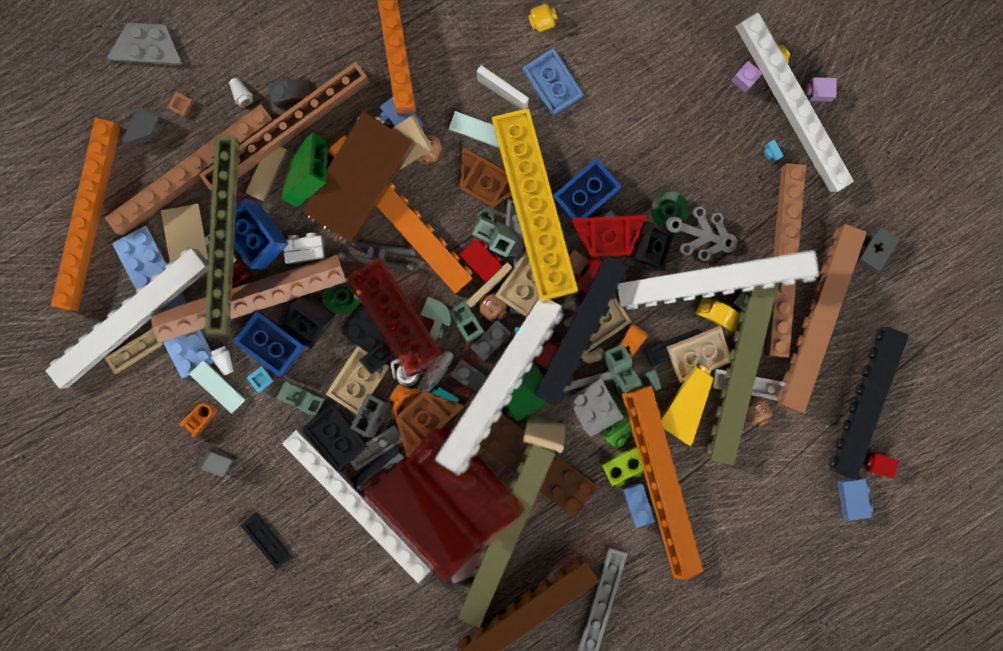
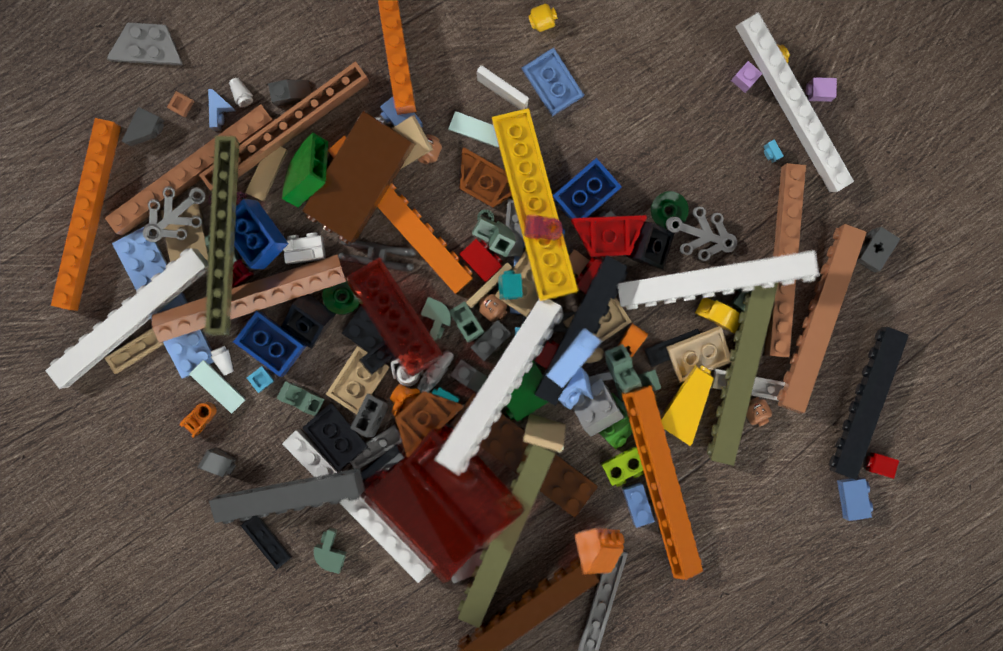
none -> light grey plant [143,186,205,242]
none -> light blue slope [208,89,236,131]
none -> dark grey brick [209,468,365,524]
none -> sand green brick [314,527,347,574]
none -> teal brick [498,271,523,300]
none -> clear pink piece [524,215,562,240]
none -> light blue slope [547,329,601,388]
none -> light blue slope [558,367,594,410]
none -> orange slope [575,528,624,574]

